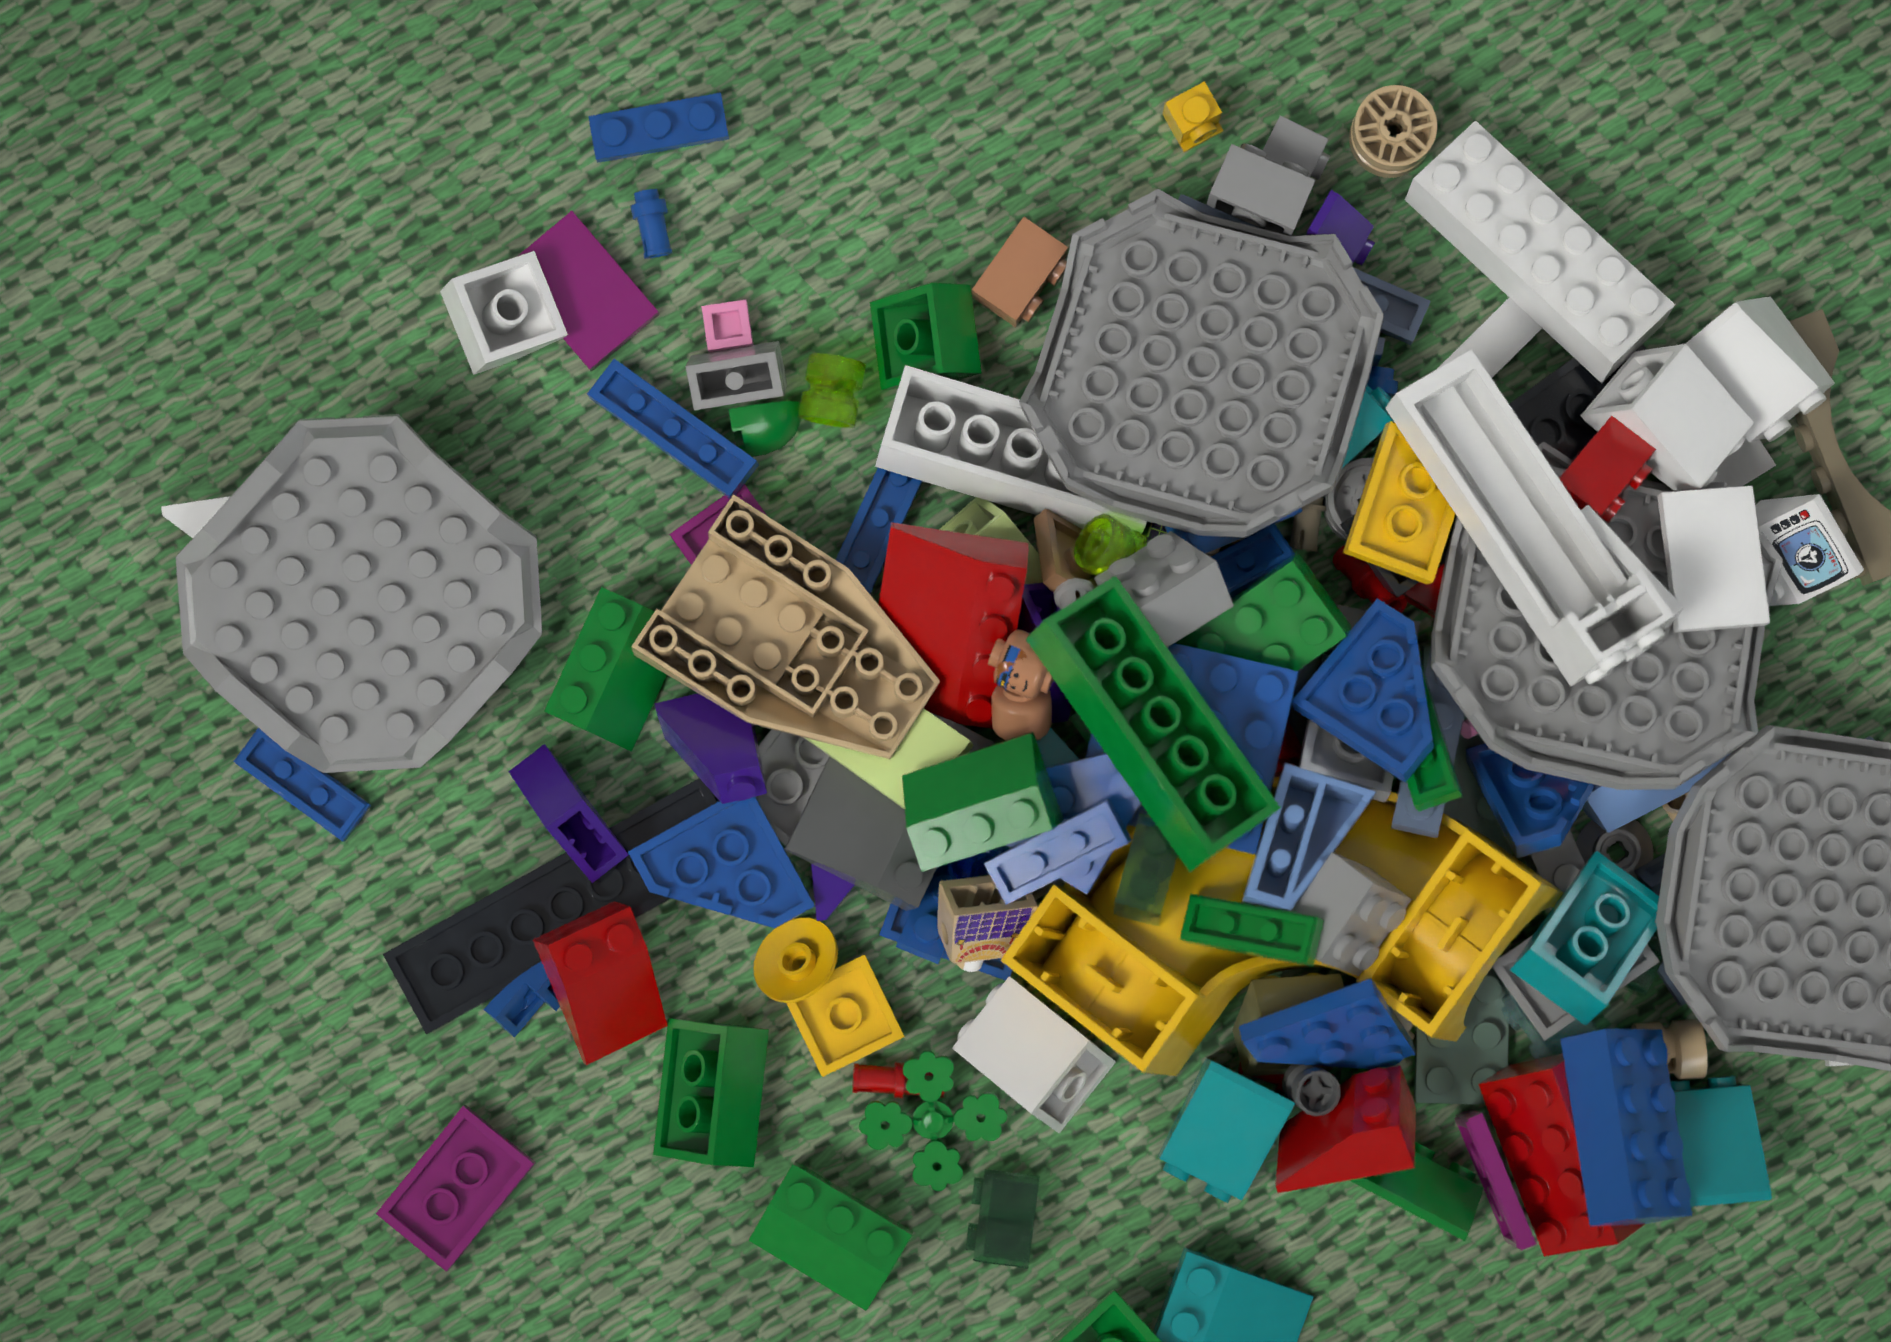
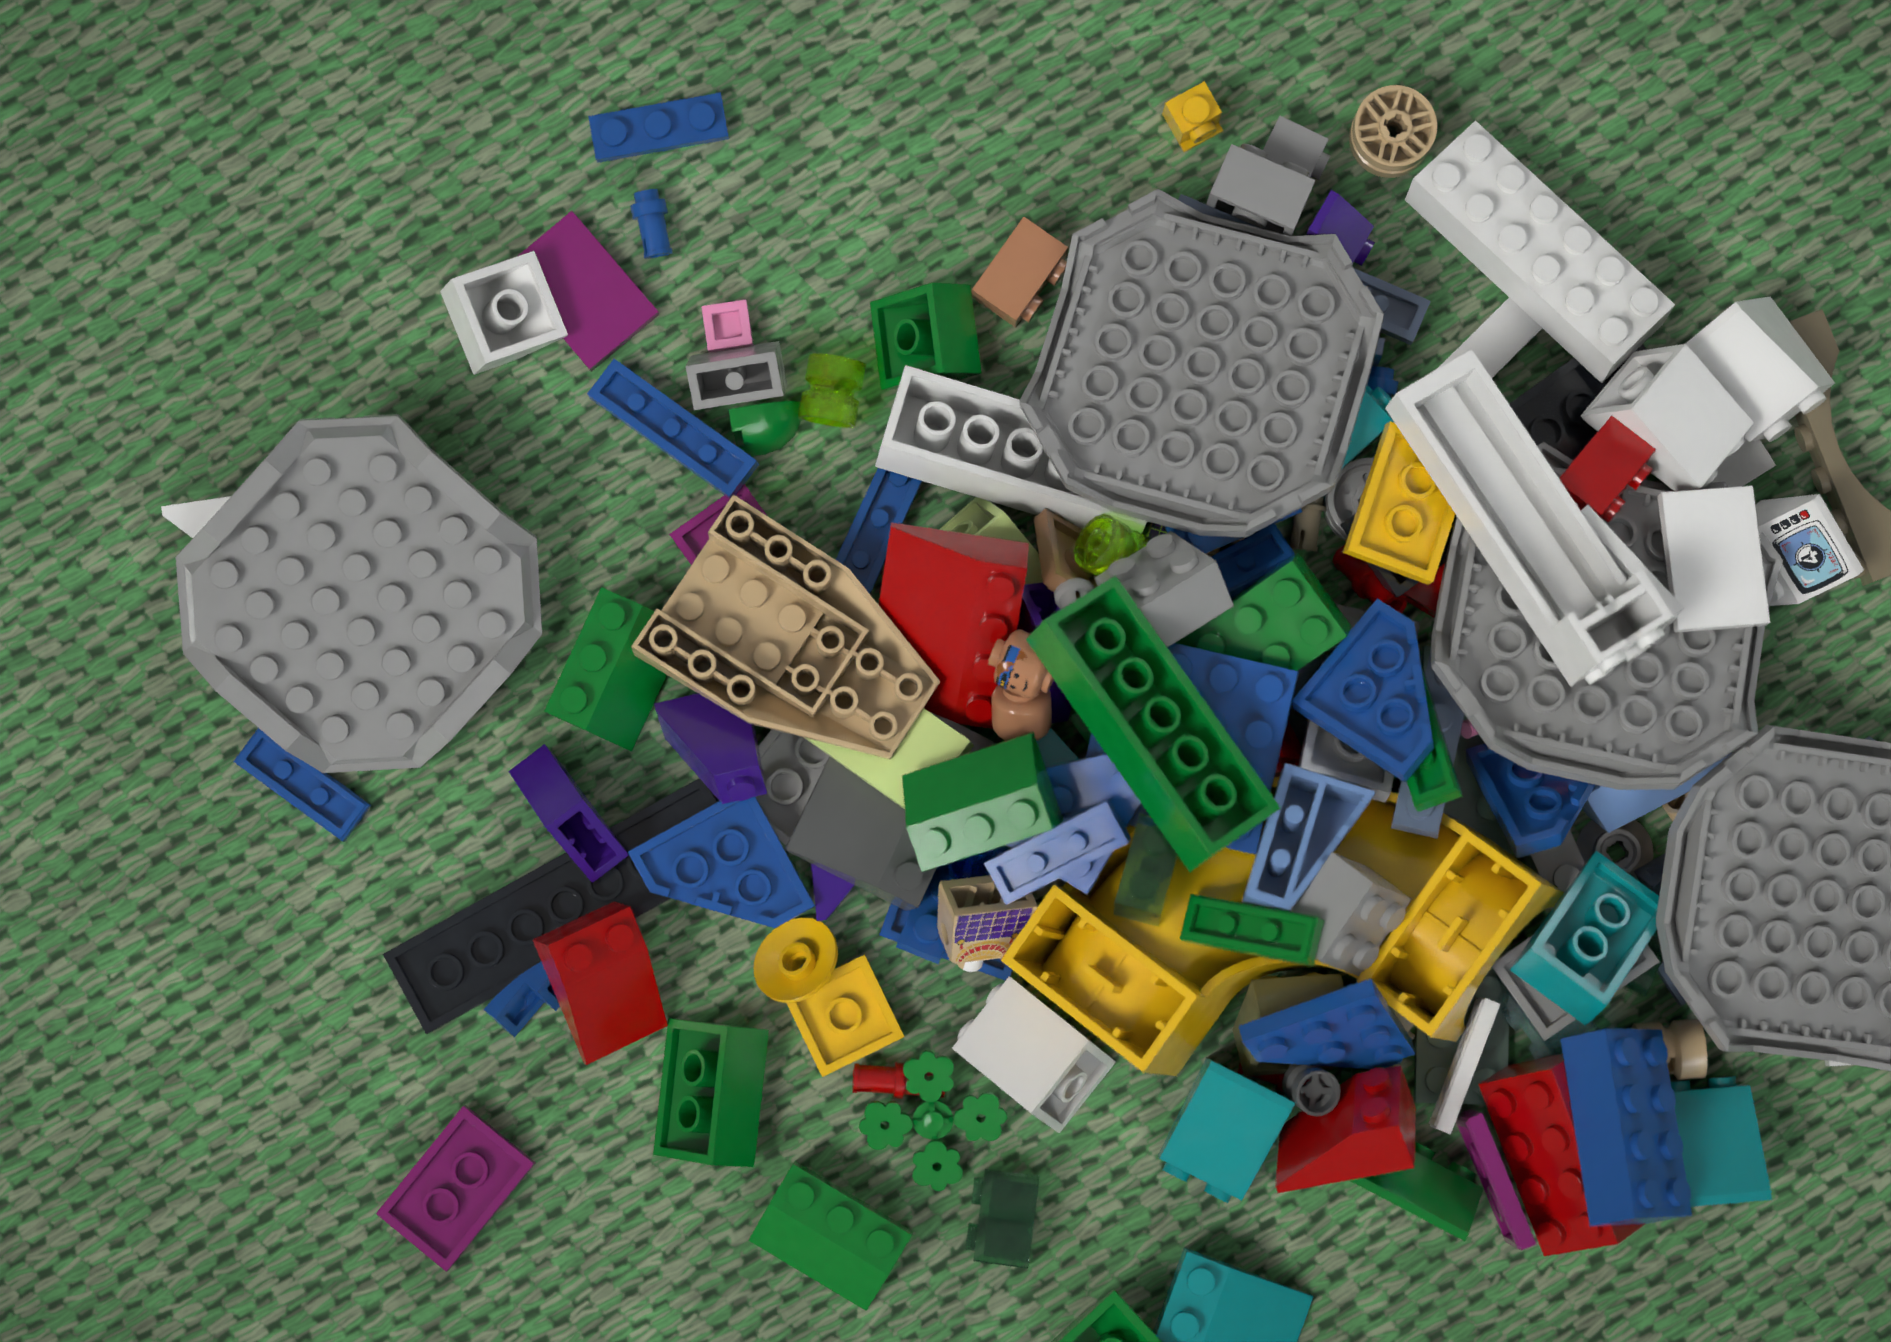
none -> white tile [1429,997,1500,1134]

